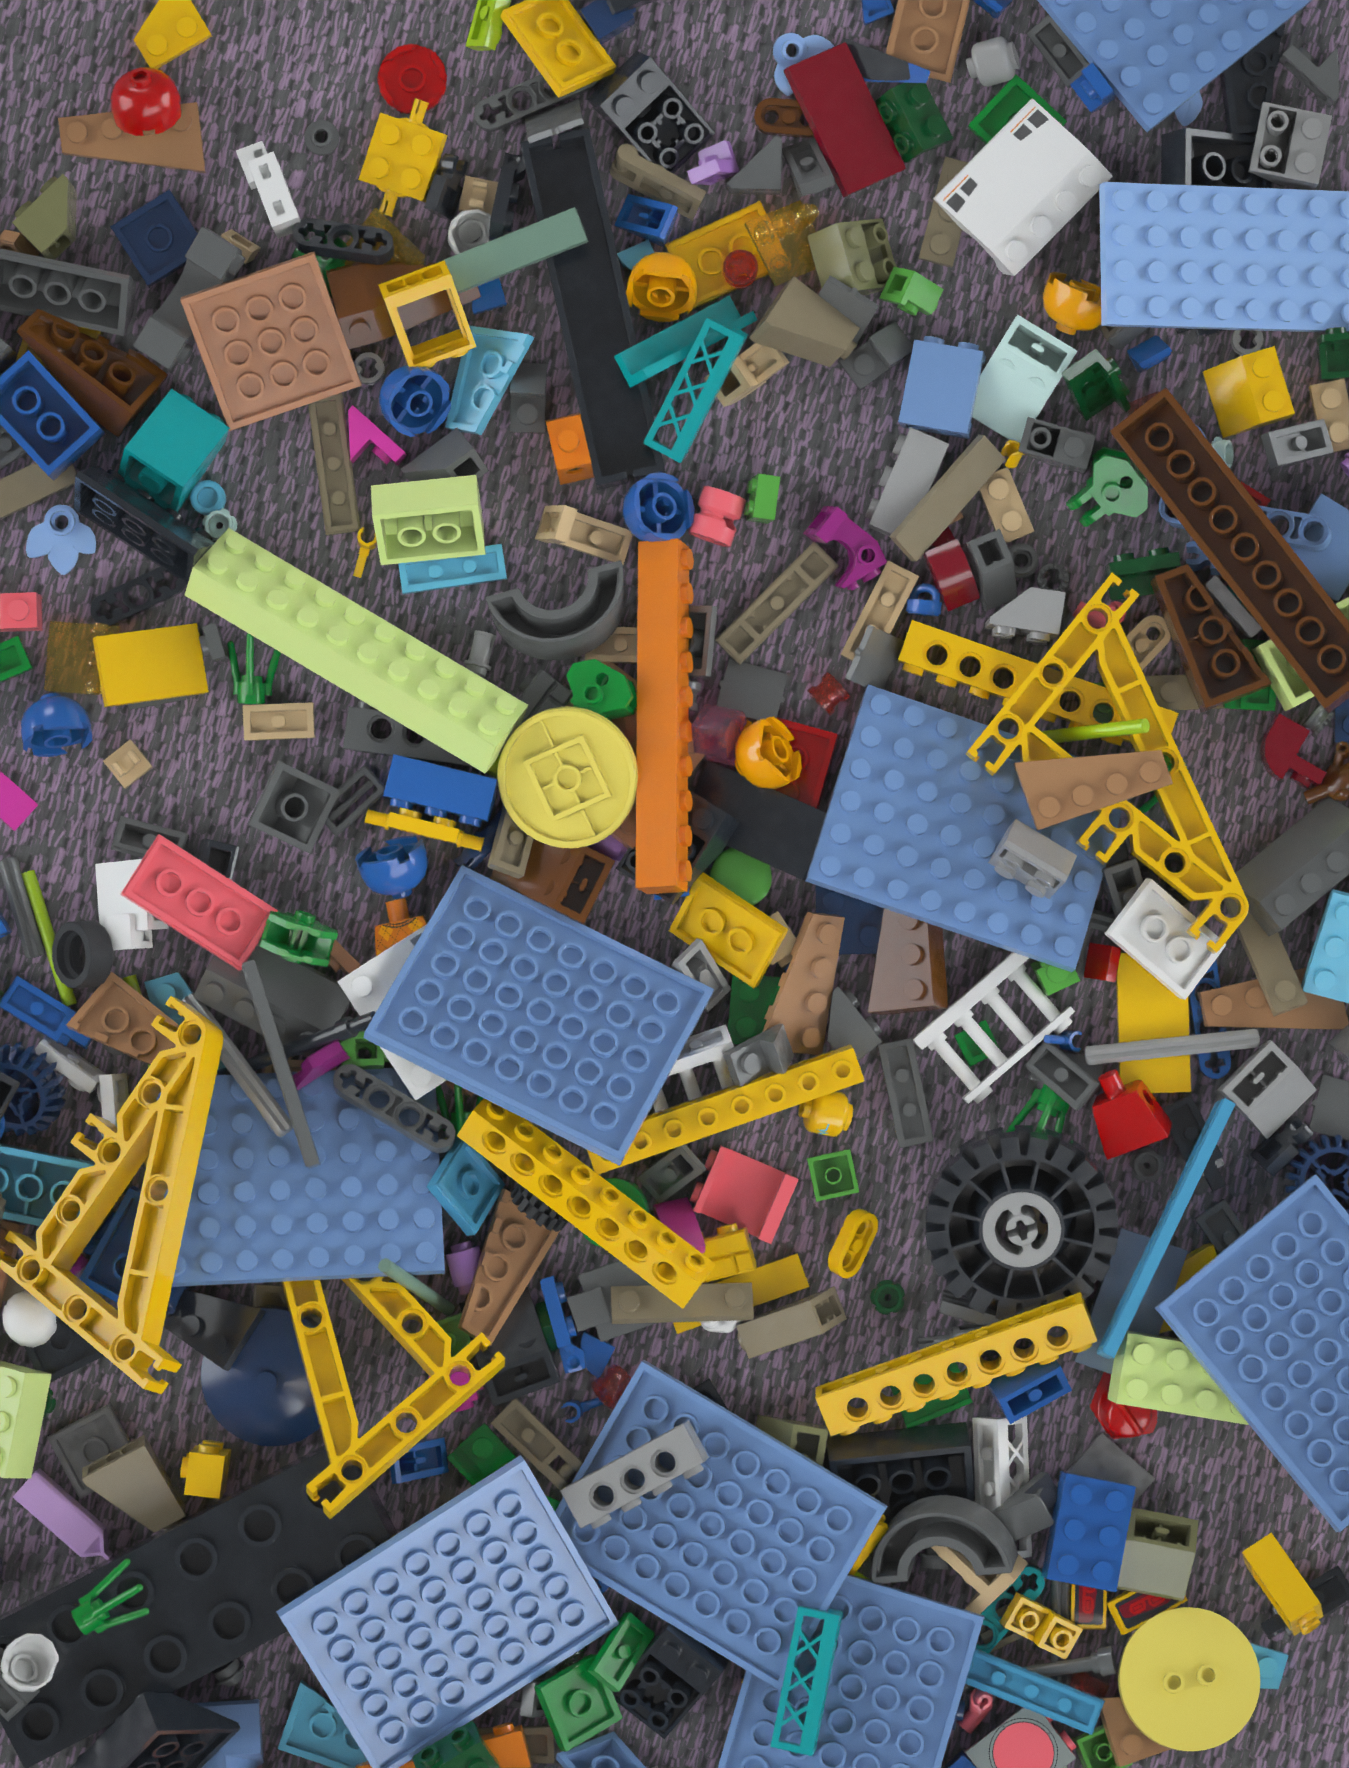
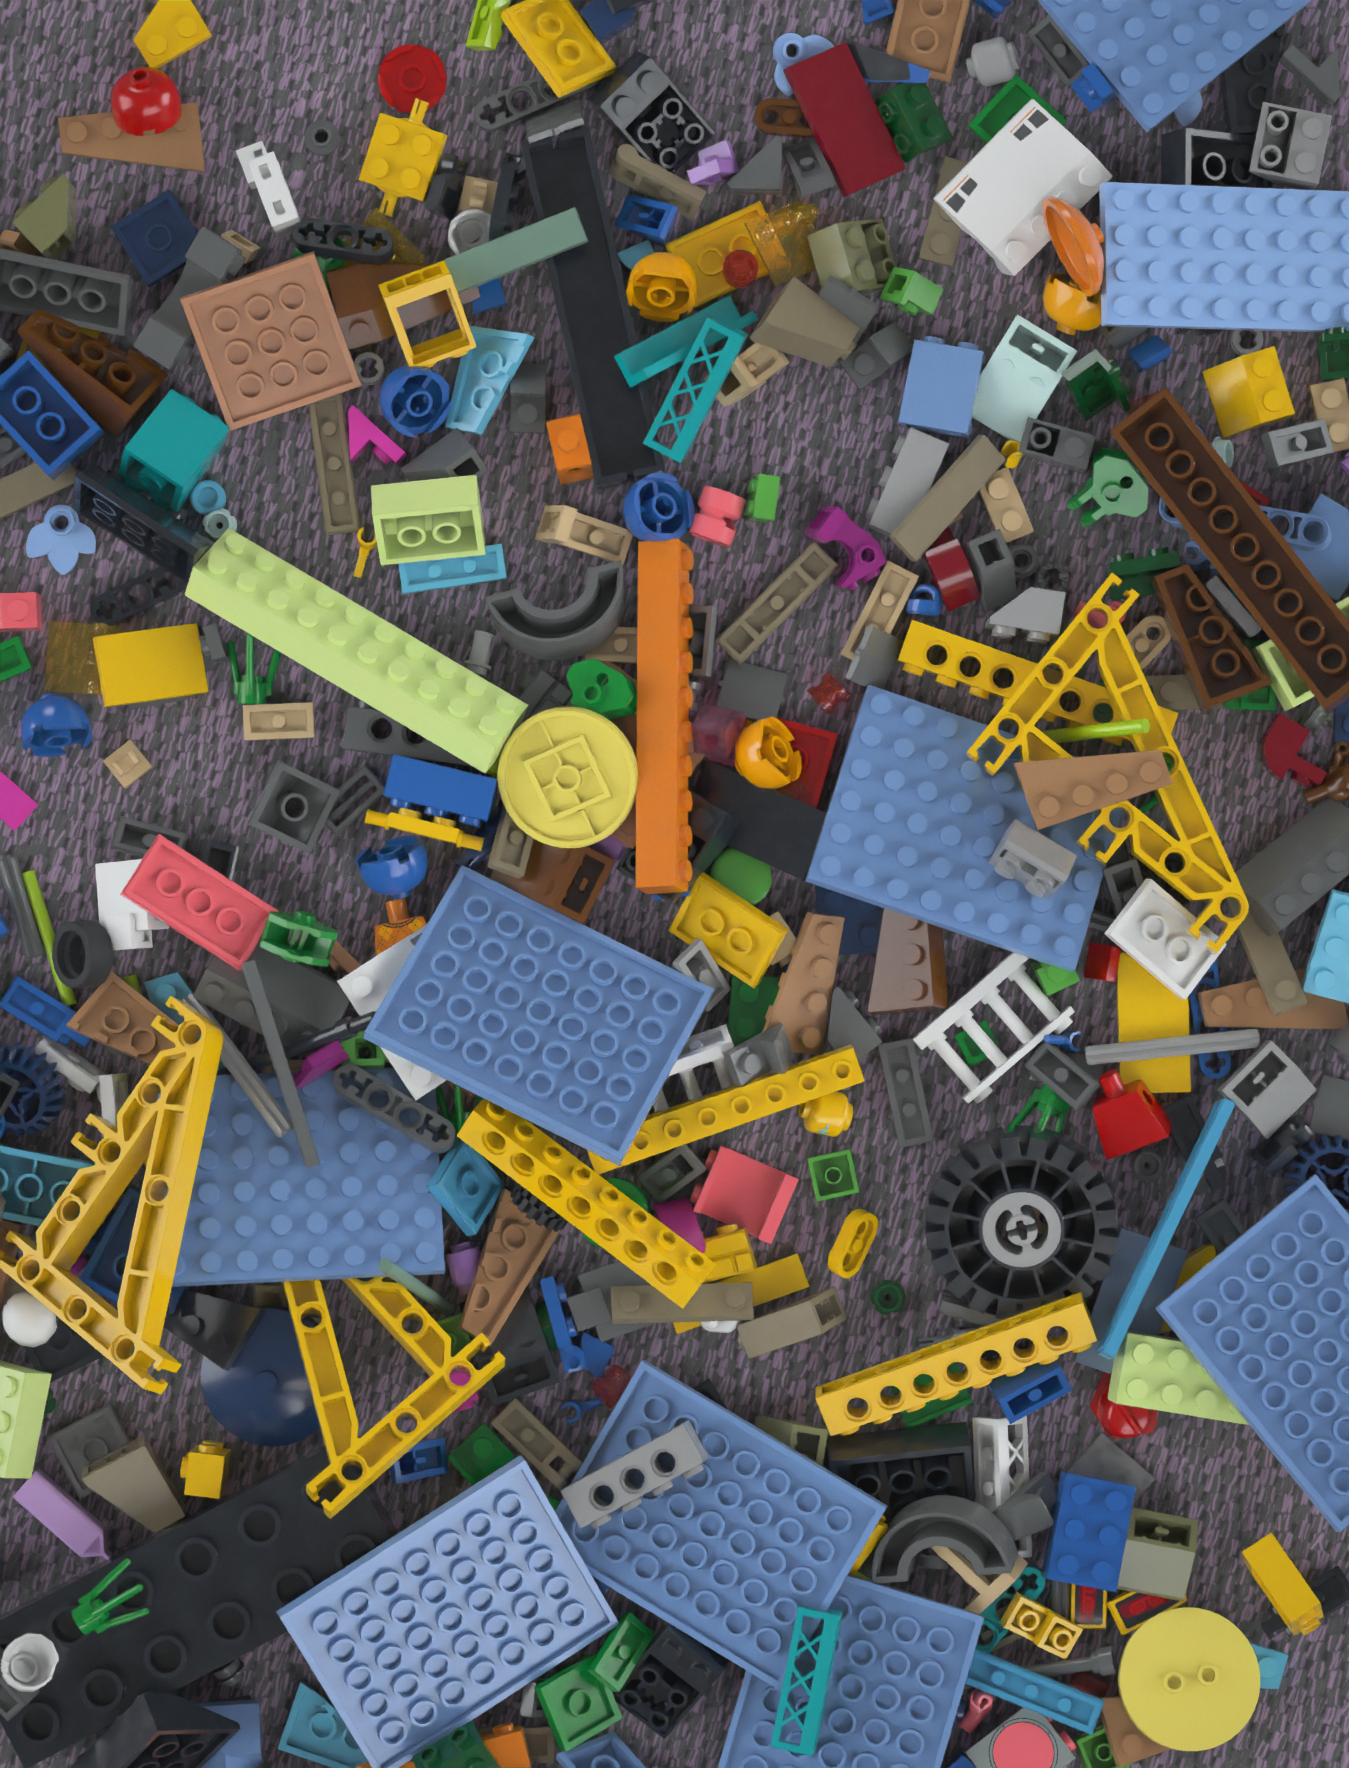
none -> orange dish [1042,196,1104,296]

